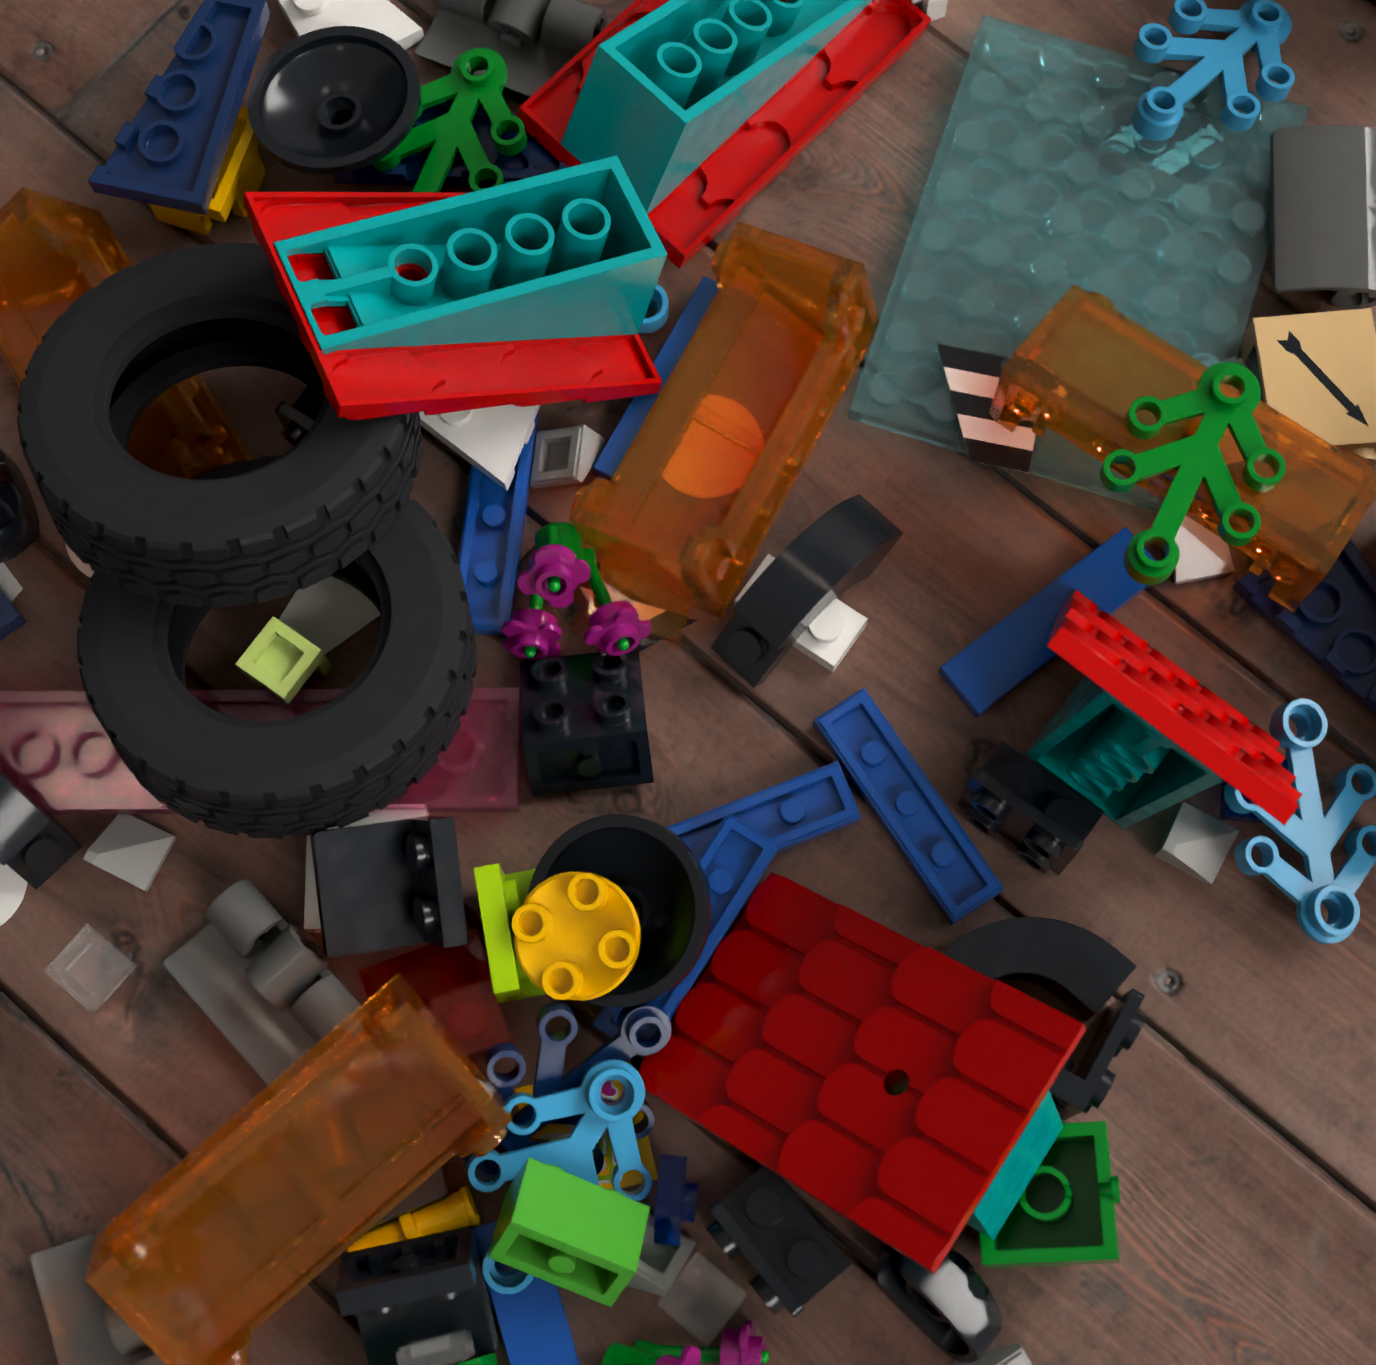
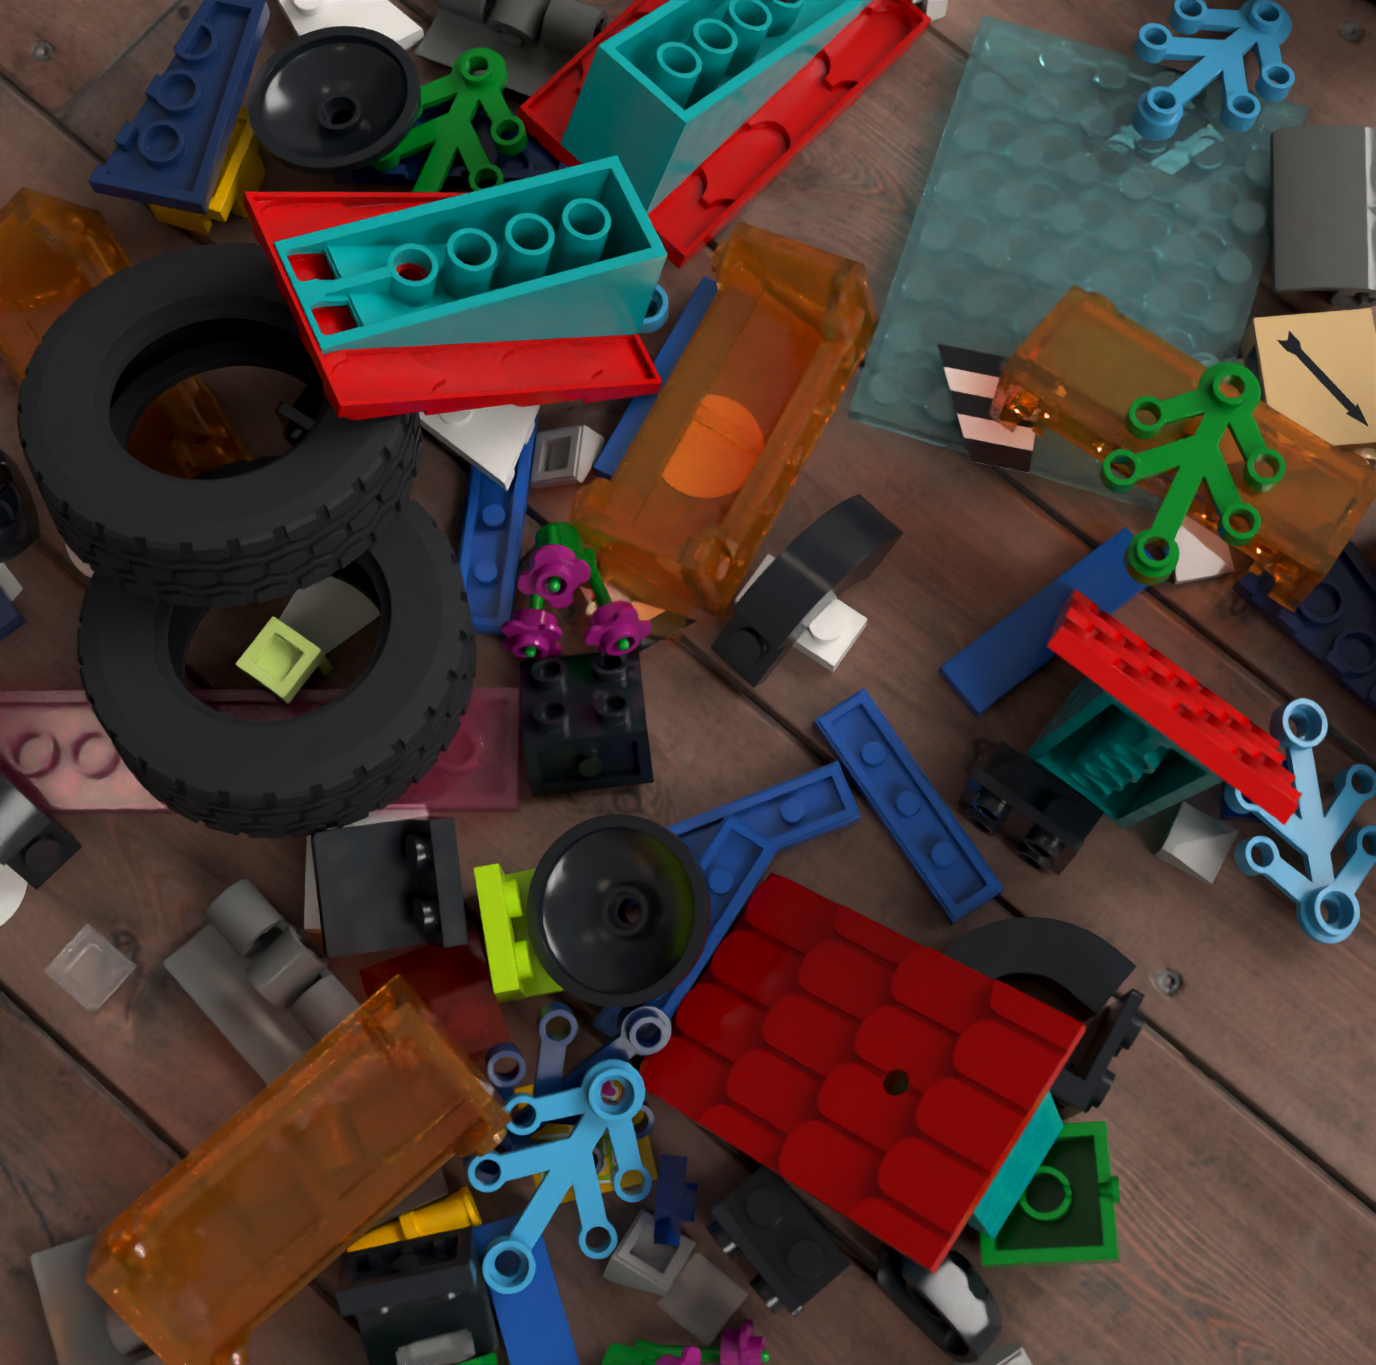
light grey slope [83,810,177,892] -> none
bright green brick [488,1157,650,1307] -> none
yellow dish [512,871,641,1001] -> none

